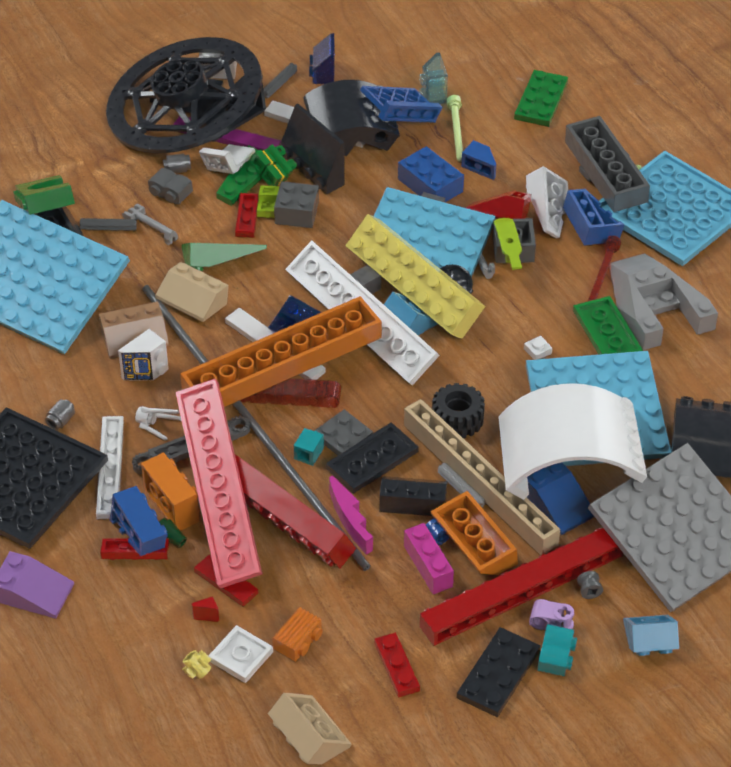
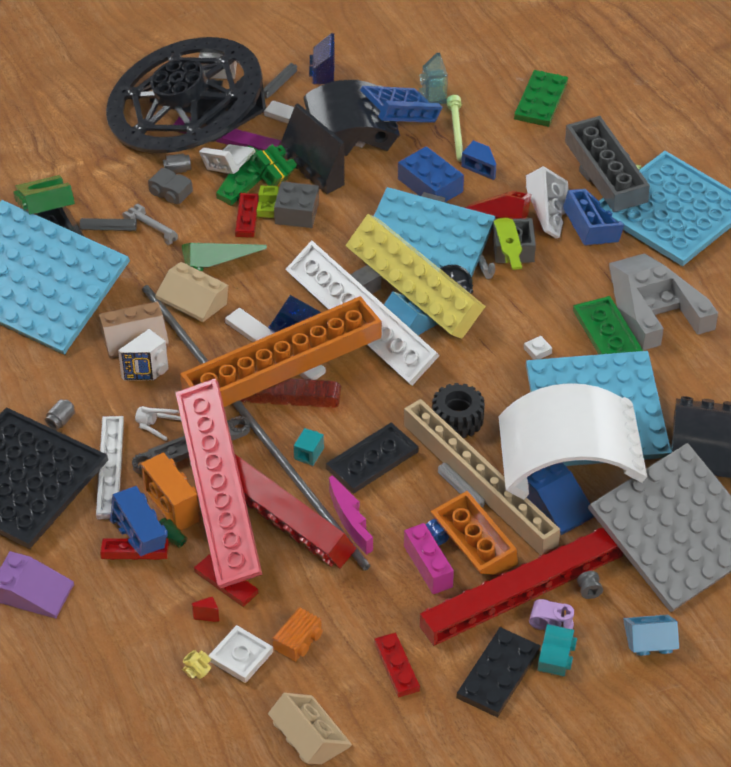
dark grey plate [314,409,373,455] -> none
black slope [379,476,448,516] -> none
clear red piece [587,236,622,302] -> none

